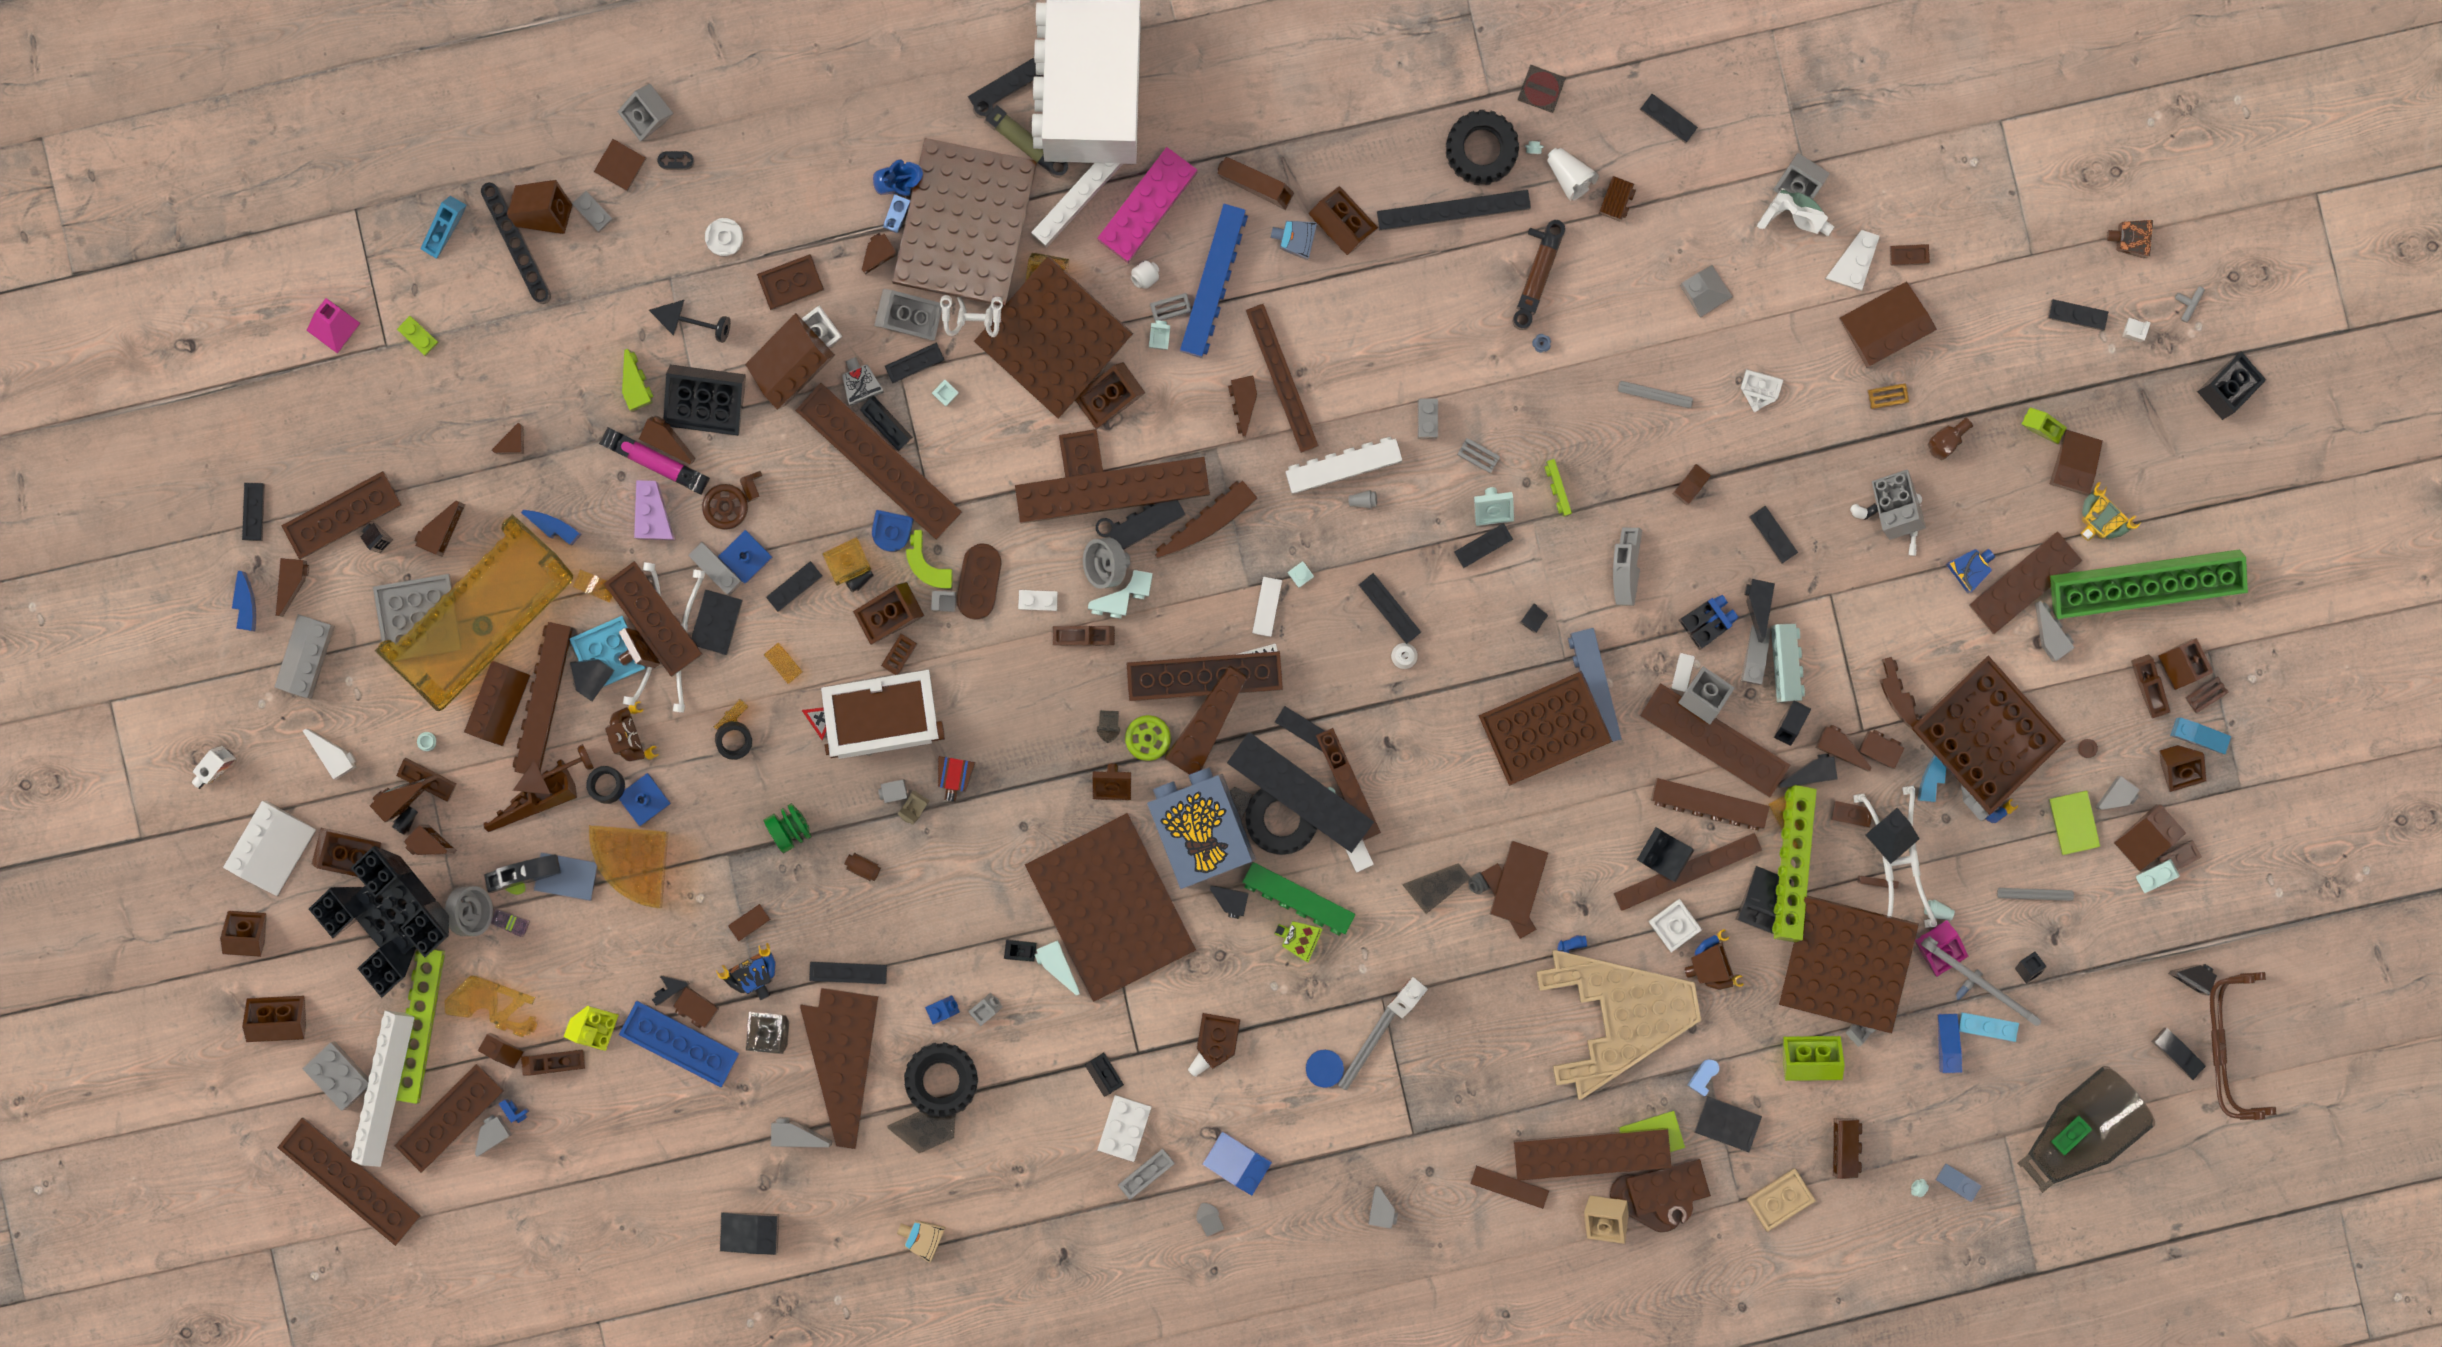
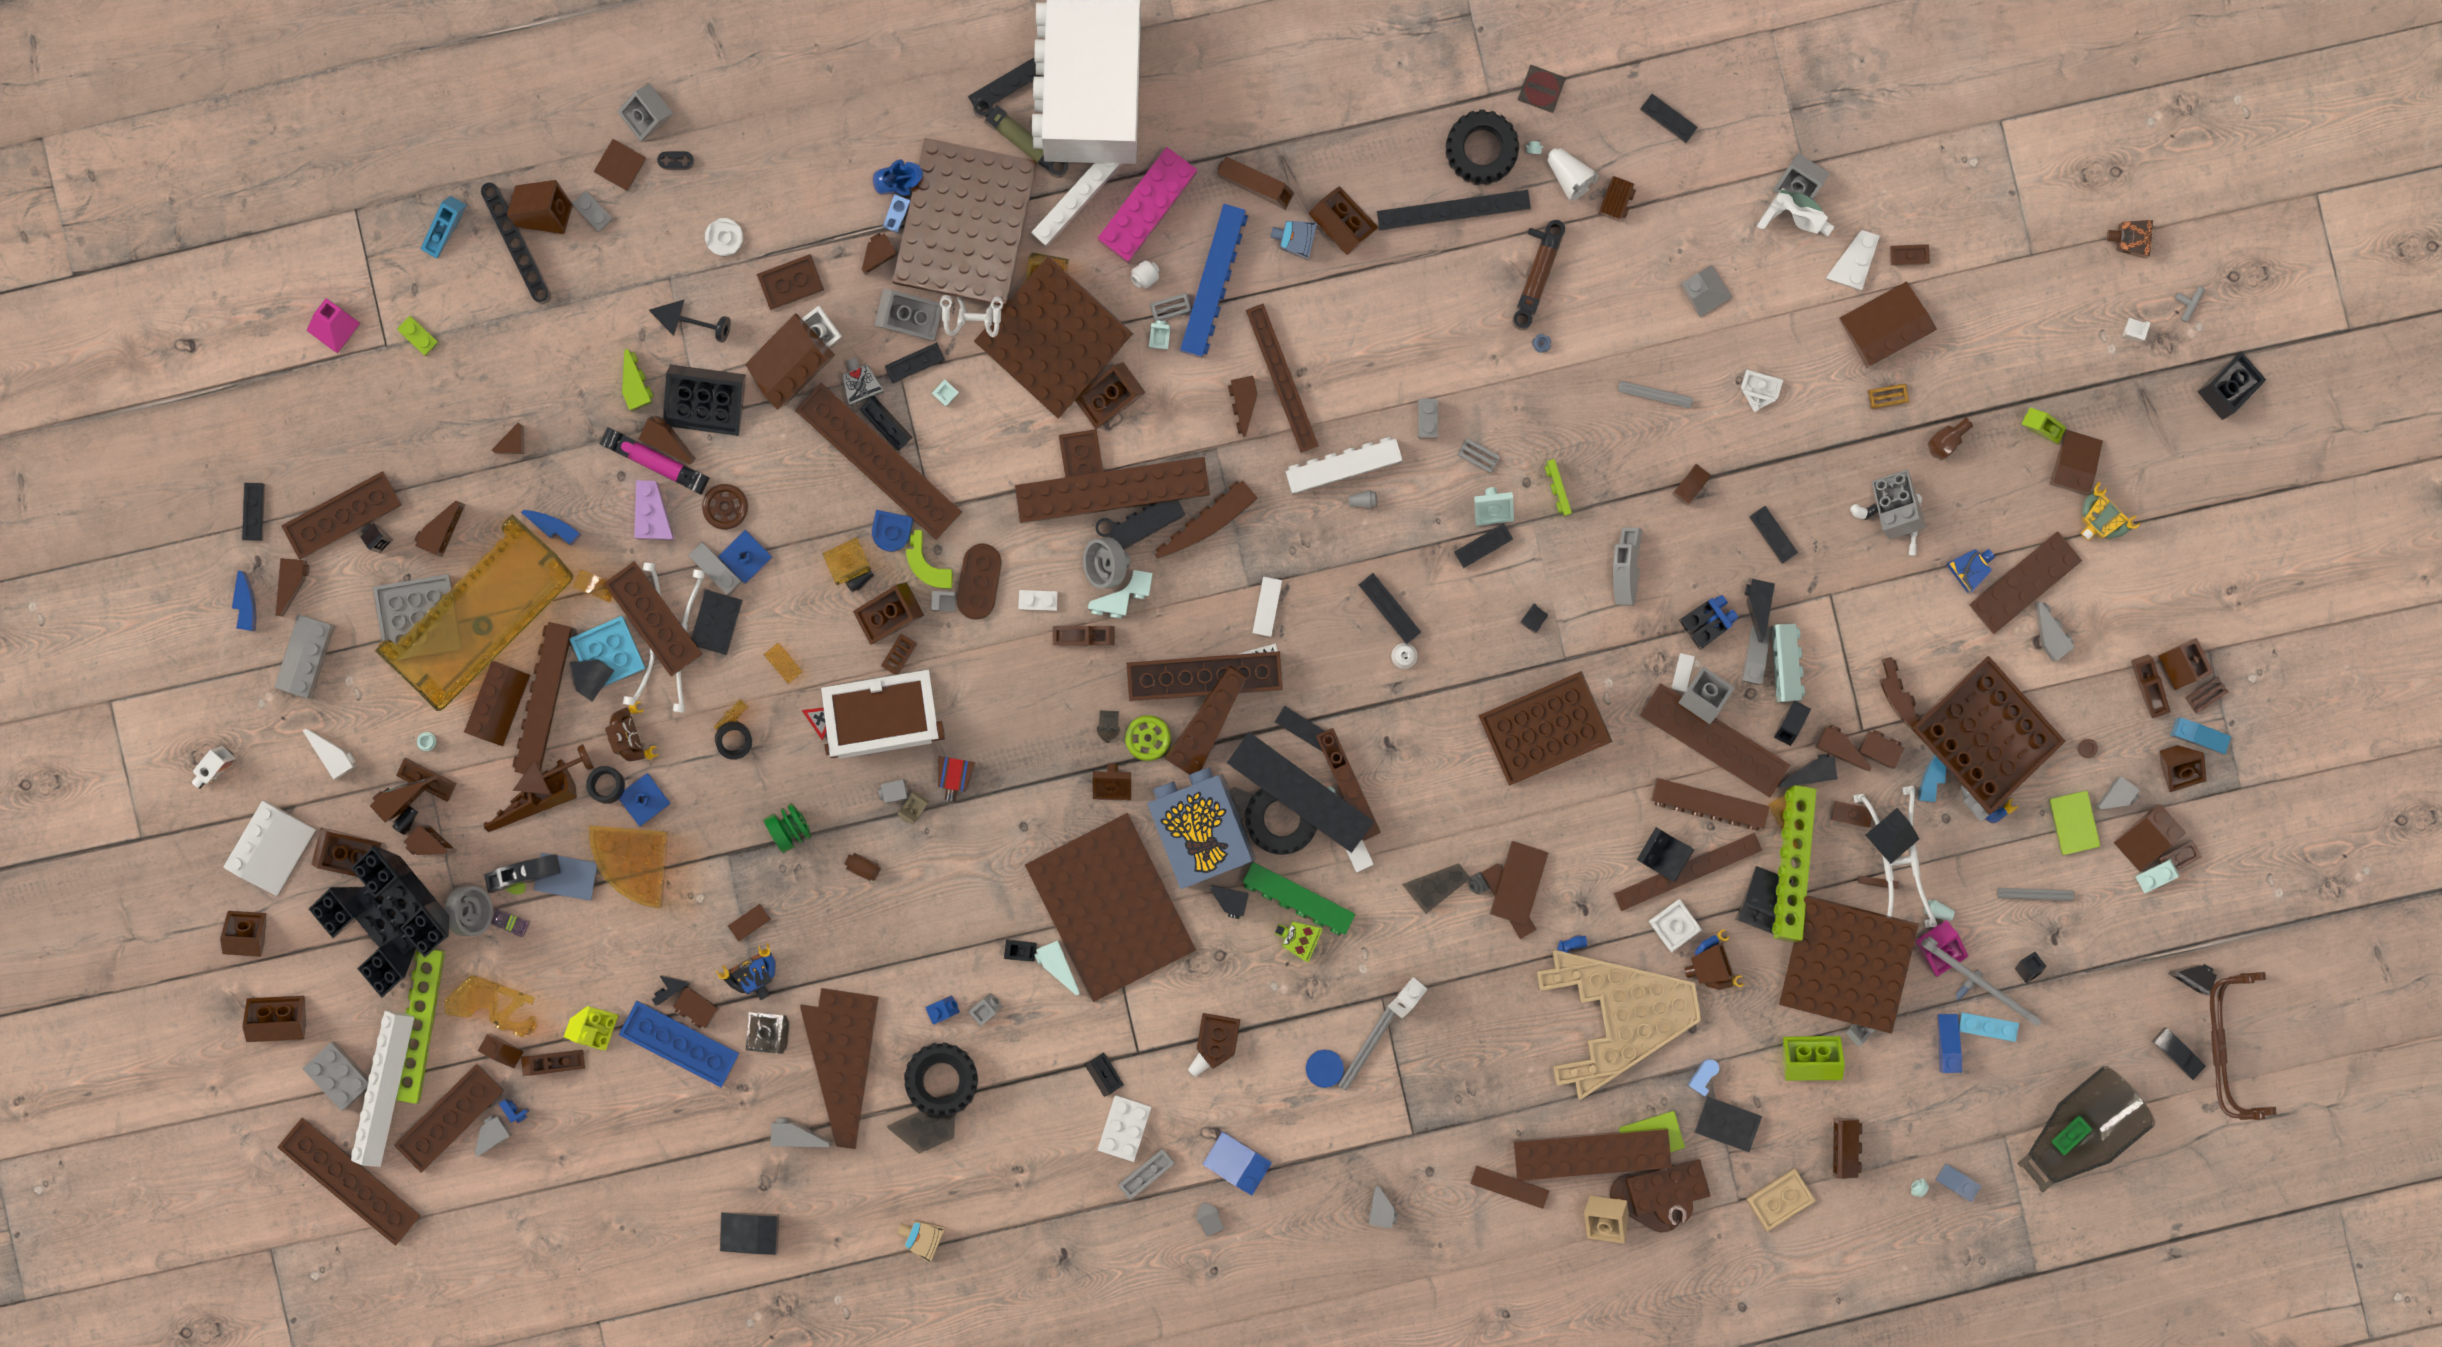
reddish brown tile [618,628,660,668] -> none
reddish brown tile [740,471,762,502] -> none
black plate [766,561,823,612] -> none
black plate [809,961,887,984] -> none
light aqua plate [1287,561,1314,588] -> none
sand blue brick [1568,628,1622,742] -> none
black plate [2047,299,2109,331] -> none
bright green brick [2050,549,2248,619] -> none

